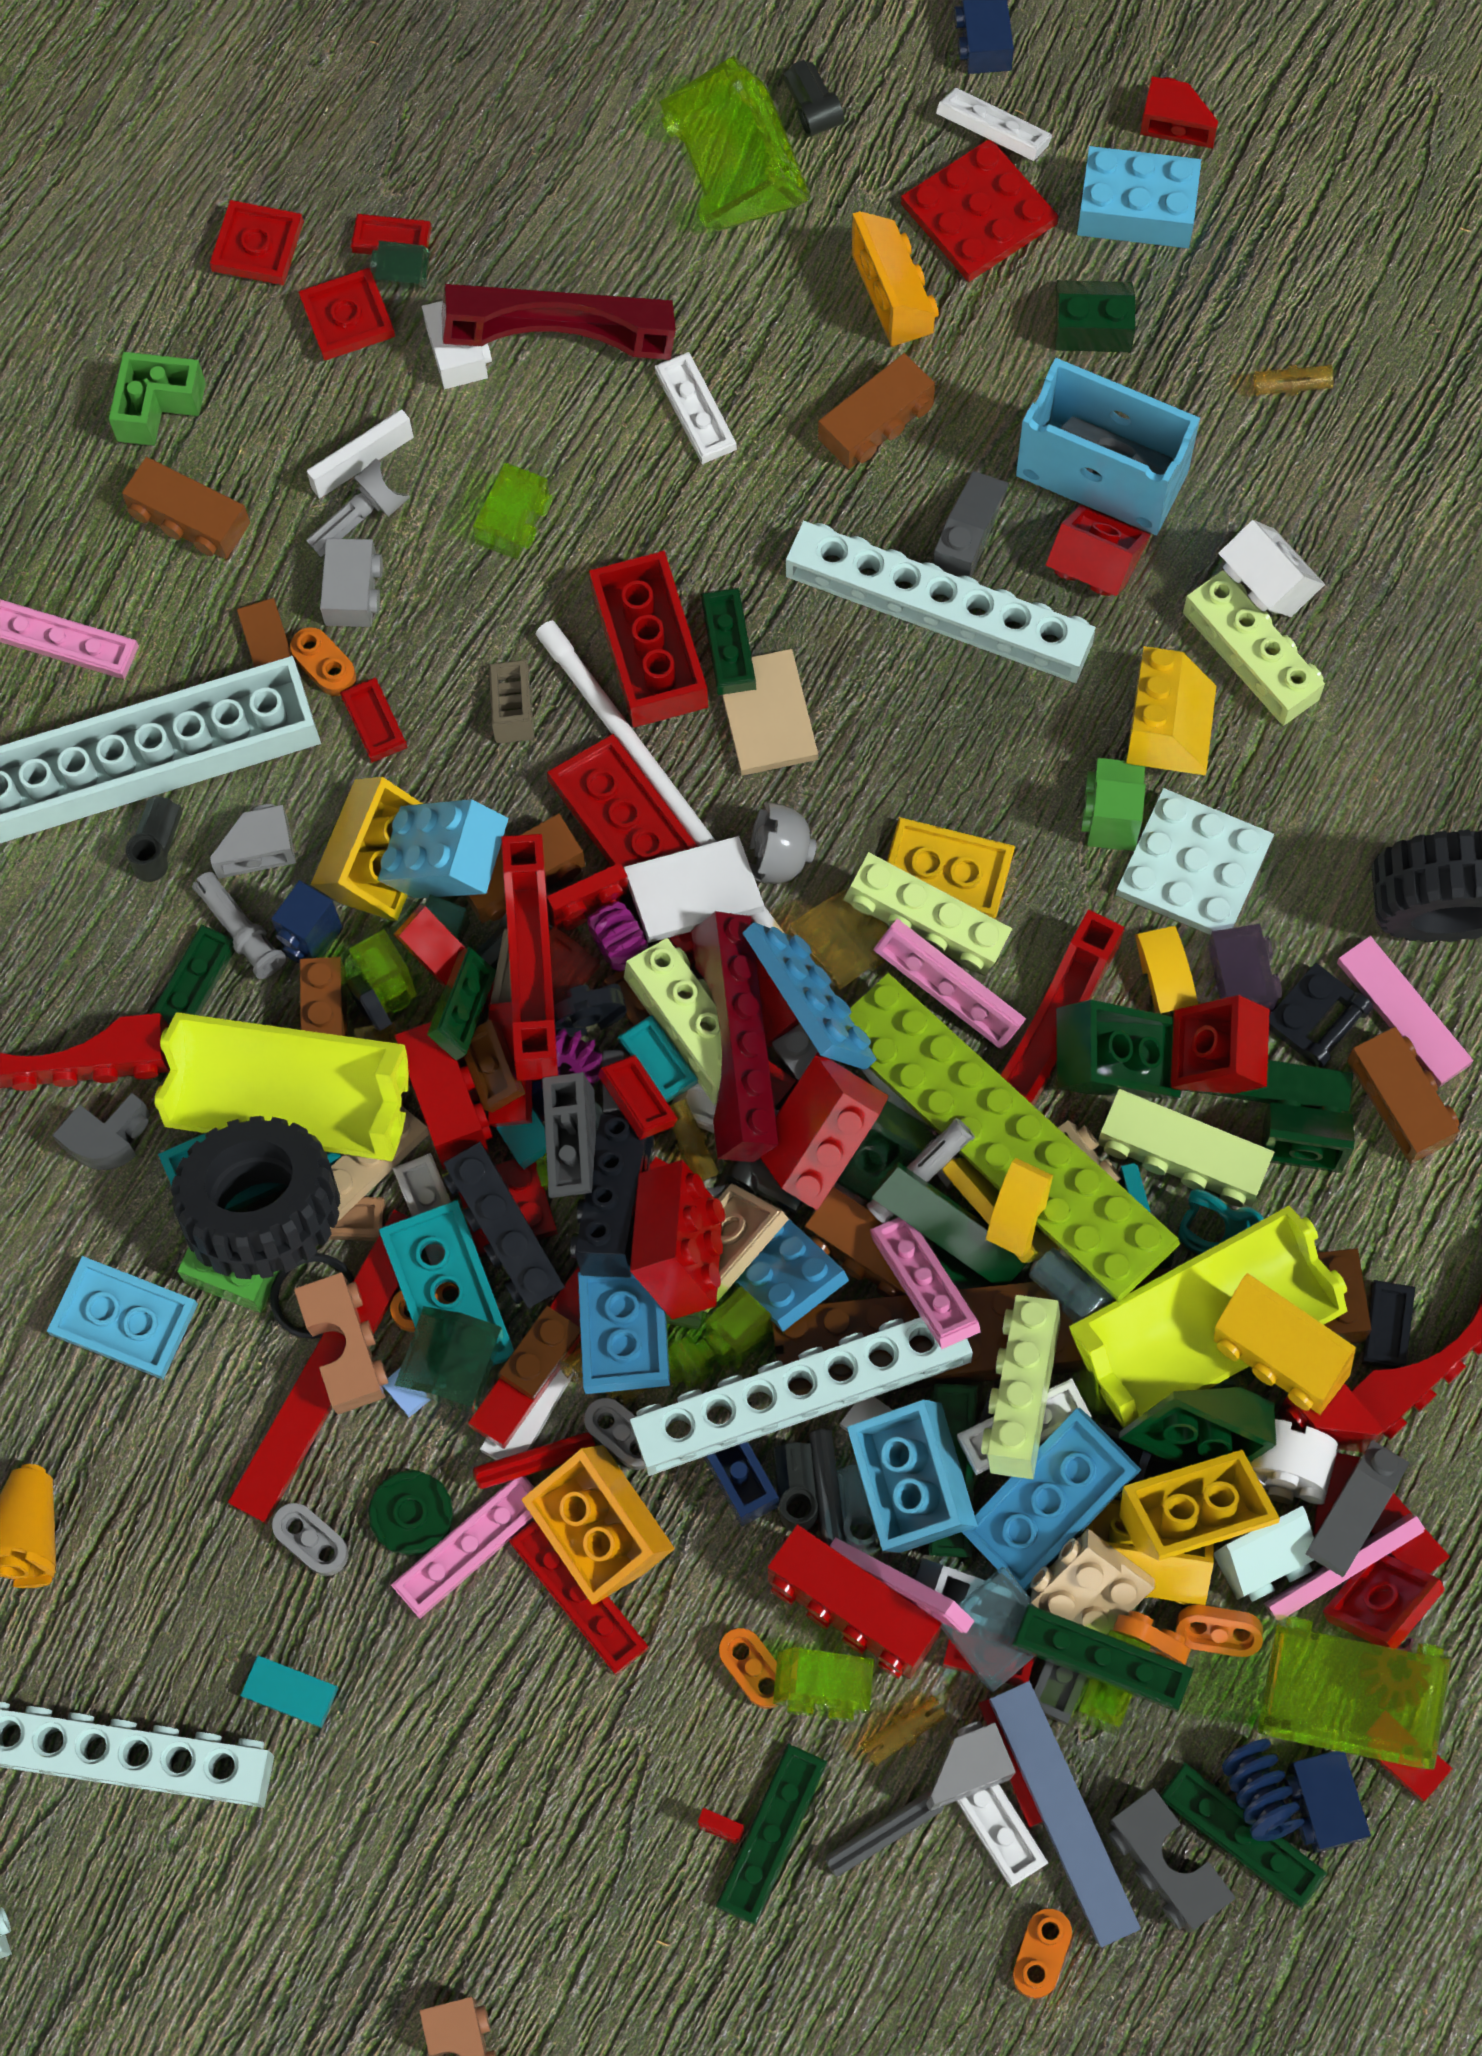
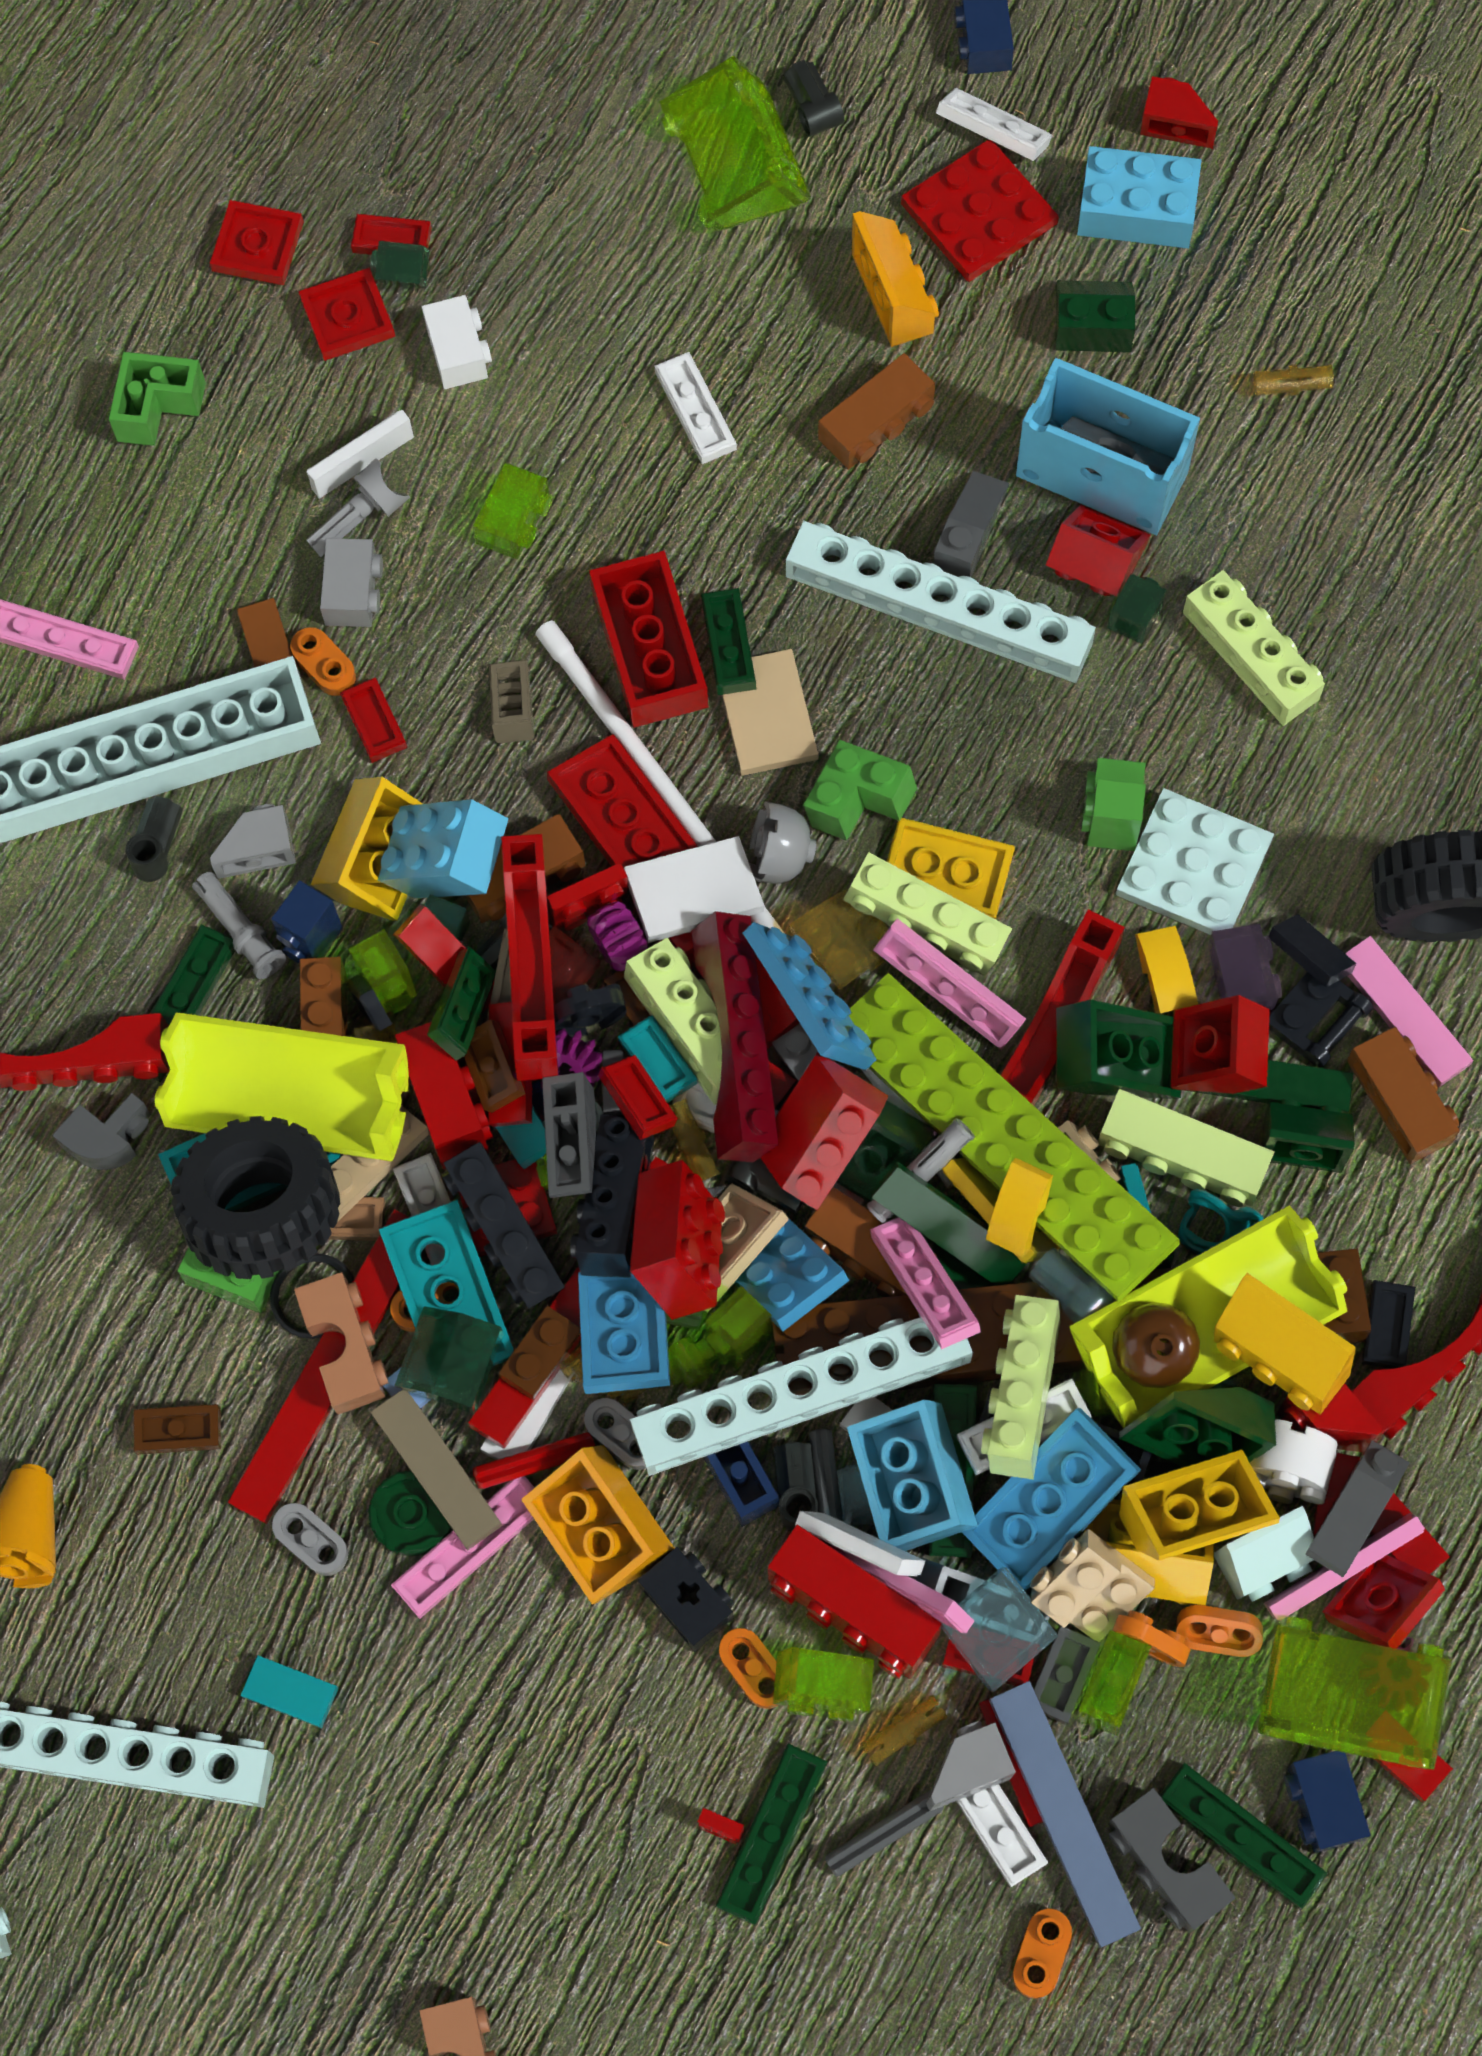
medium azure plate [47,1256,198,1380] -> none
dark orange brick [122,457,250,560] -> none
dark red arch [441,284,676,360] -> none
red tile [509,1520,649,1676] -> none
dark green tile [1012,1604,1194,1712] -> none
yellow slope [1126,646,1216,776] -> none
white brick [1218,520,1325,617] -> none
dark blue piece [1222,1738,1305,1841] -> none
none -> reddish brown plate [134,1404,221,1455]
none -> dark tan tile [370,1388,503,1551]
none -> black brick [638,1547,734,1652]
none -> white tile [795,1511,925,1576]
none -> bright green brick [803,740,918,841]
none -> clear green brick [1108,573,1167,644]
none -> reddish brown cylinder [1112,1302,1200,1388]
none -> black tile [1268,914,1357,987]

